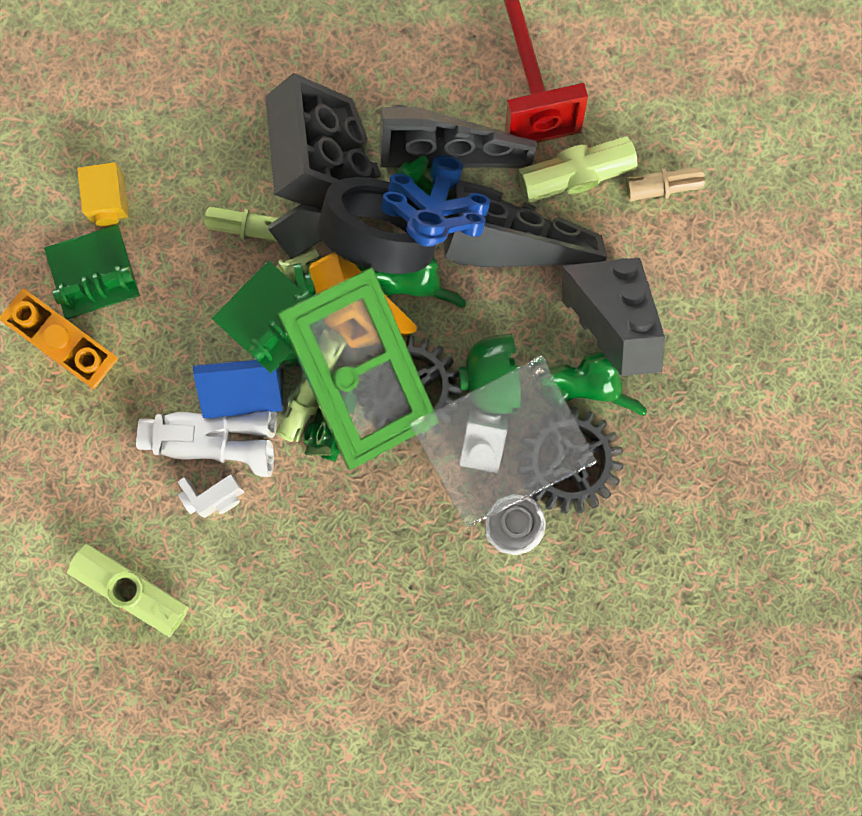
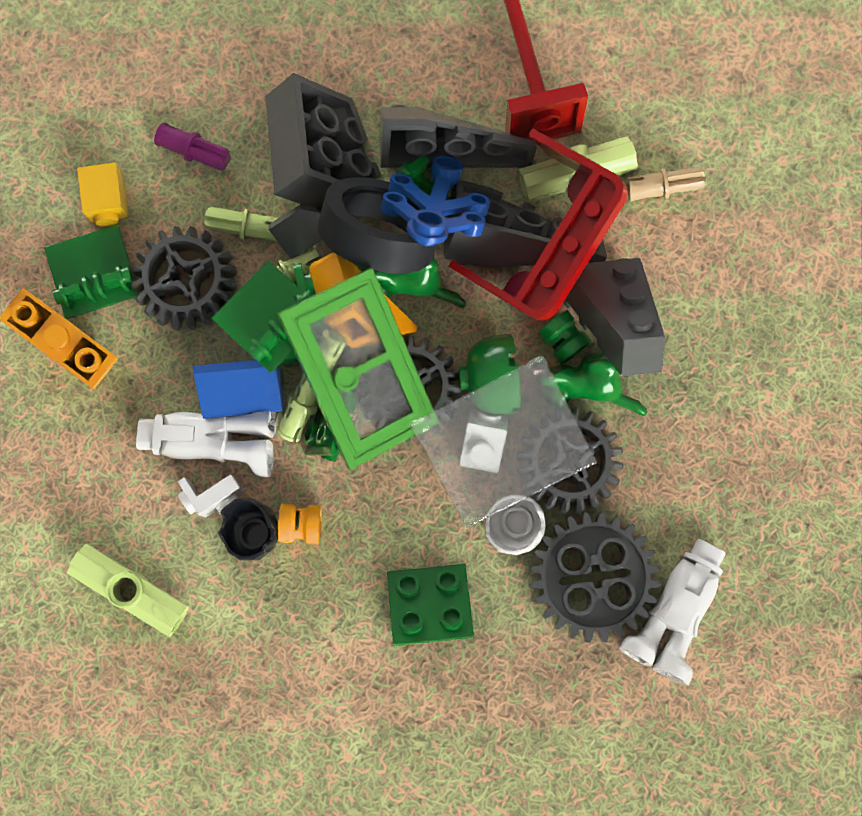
none -> dark grey gear [131,226,237,330]
none -> magenta axle [154,122,231,170]
none -> black hair [218,498,278,561]
none -> light orange wheel [278,503,322,545]
none -> green hinge [387,564,474,646]
none -> red windscreen [448,128,628,320]
none -> dark grey gear [529,512,661,642]
none -> green wheel [537,310,592,365]
none -> white piece [619,539,726,686]

